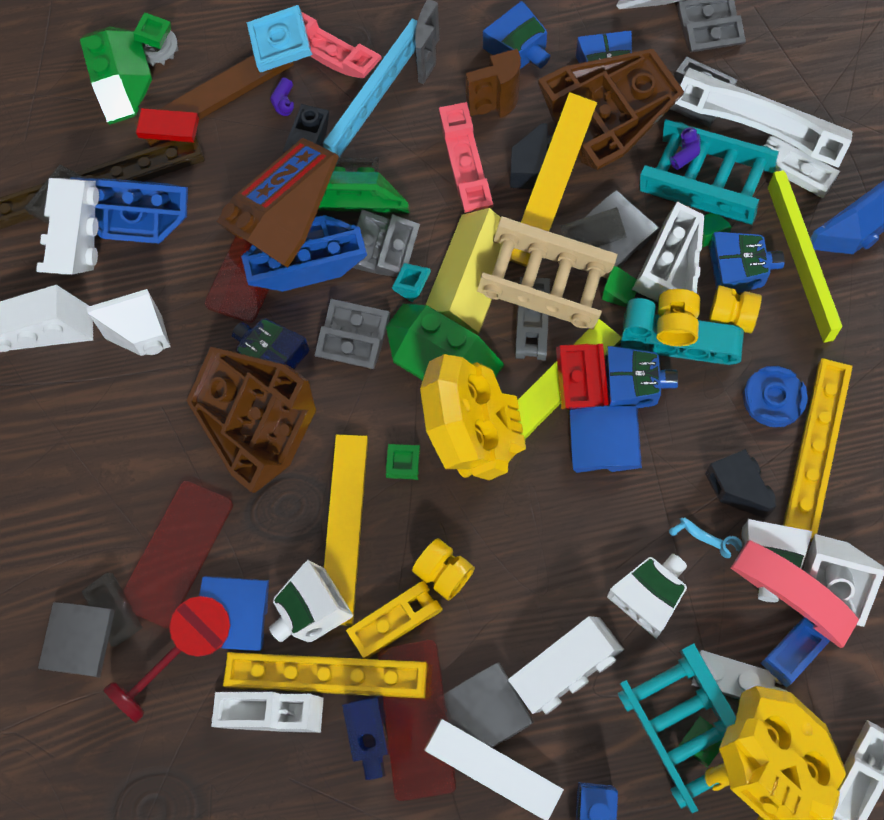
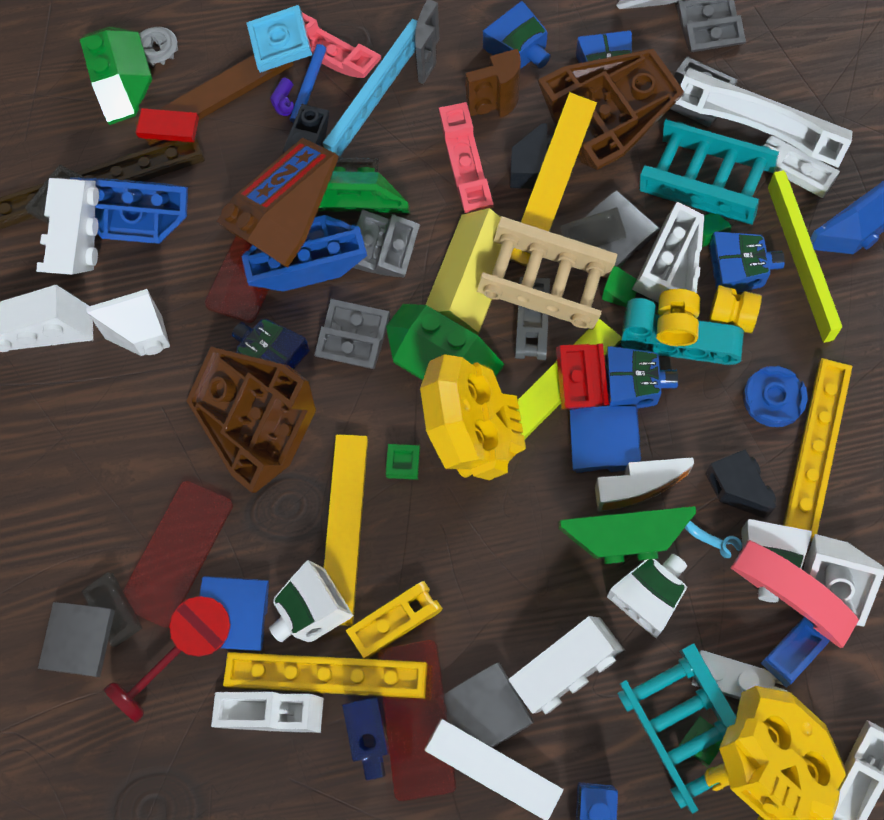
green plate [133,12,171,49] -> none
teal slope [392,263,431,302] -> none
yellow wheel [412,538,475,601] -> none
dark purple arm [670,127,701,170] -> none
none -> blue piece [290,44,327,123]
none -> green wedge [557,506,696,564]
none -> white slope [595,458,694,512]

